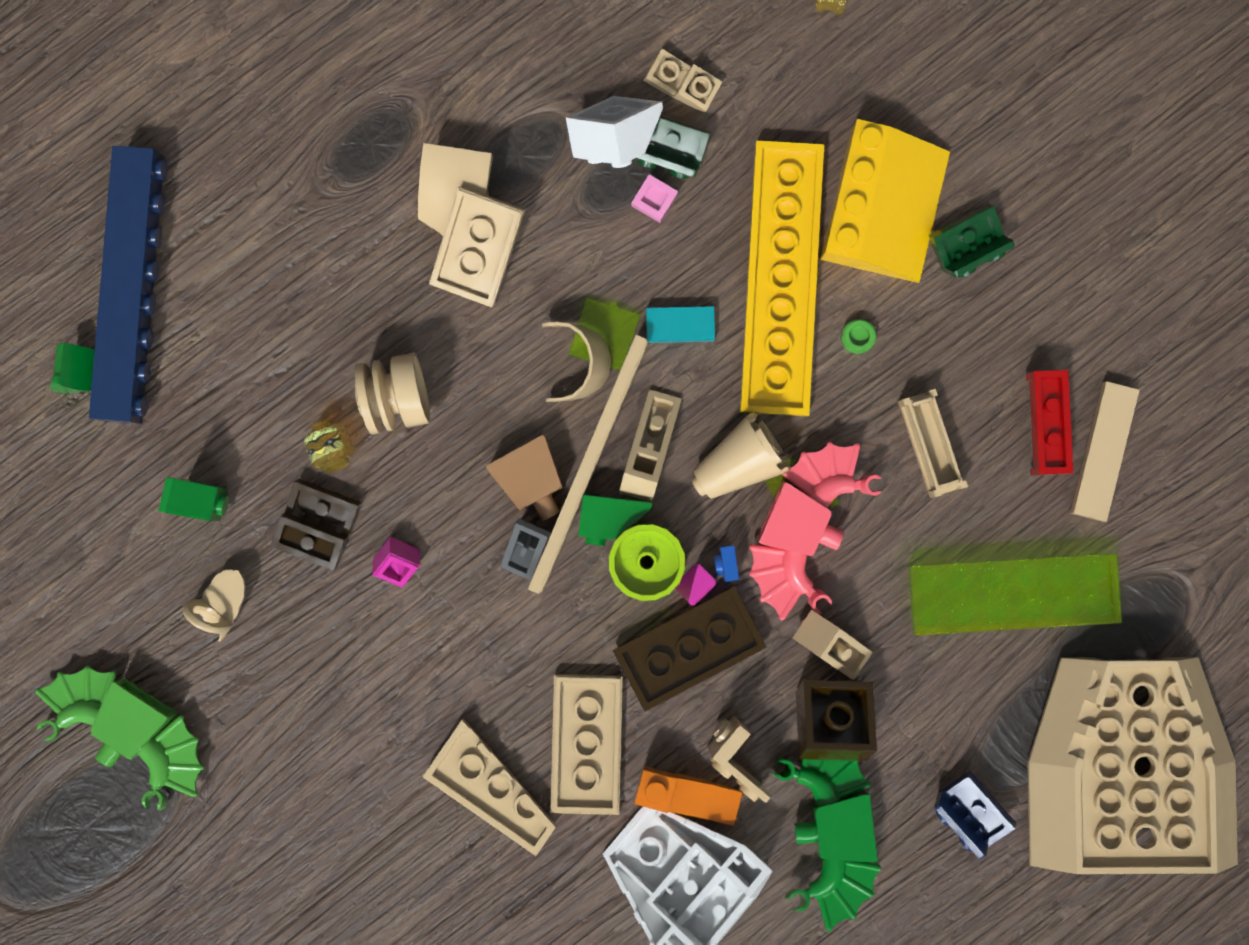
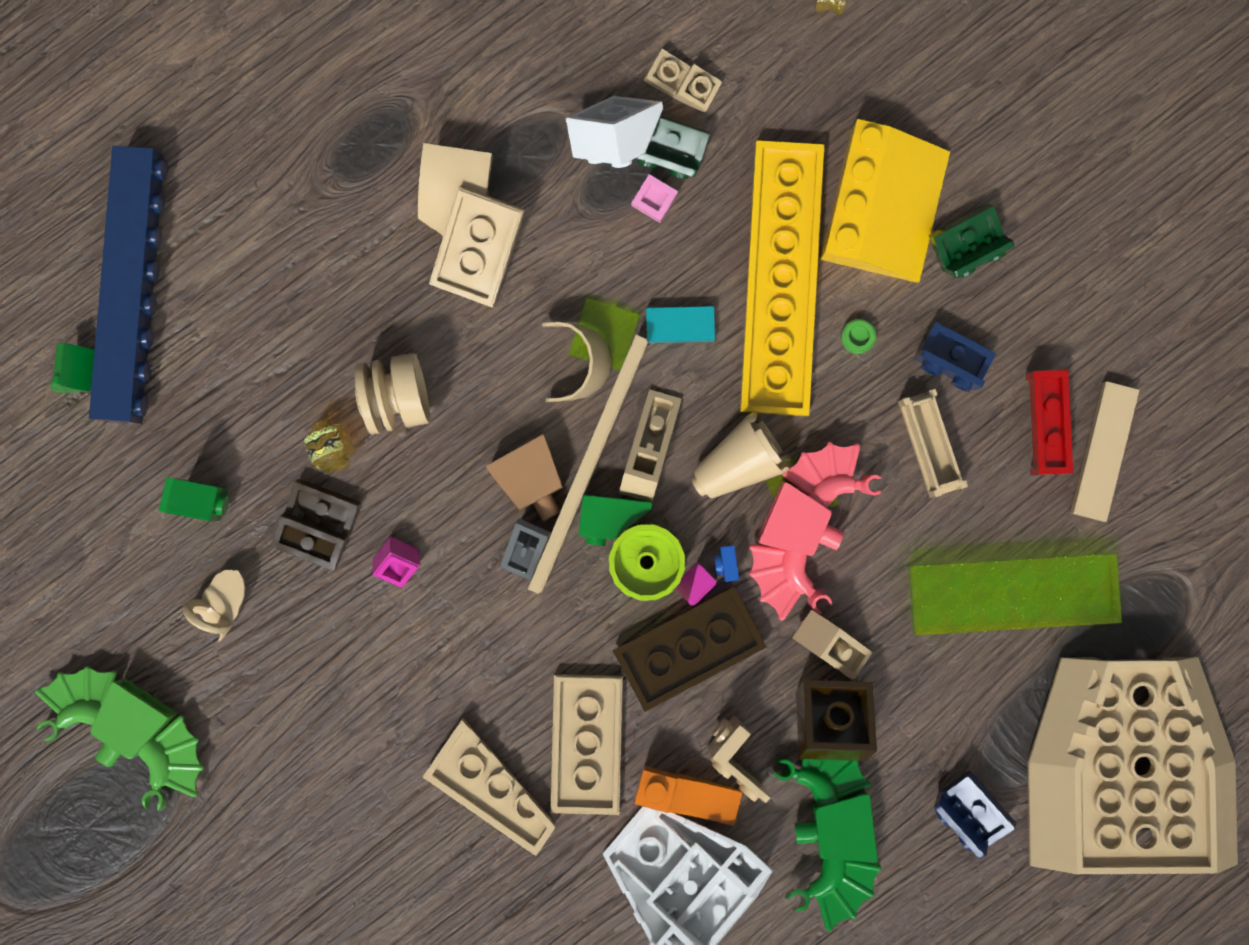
none -> dark blue bracket [914,322,997,392]

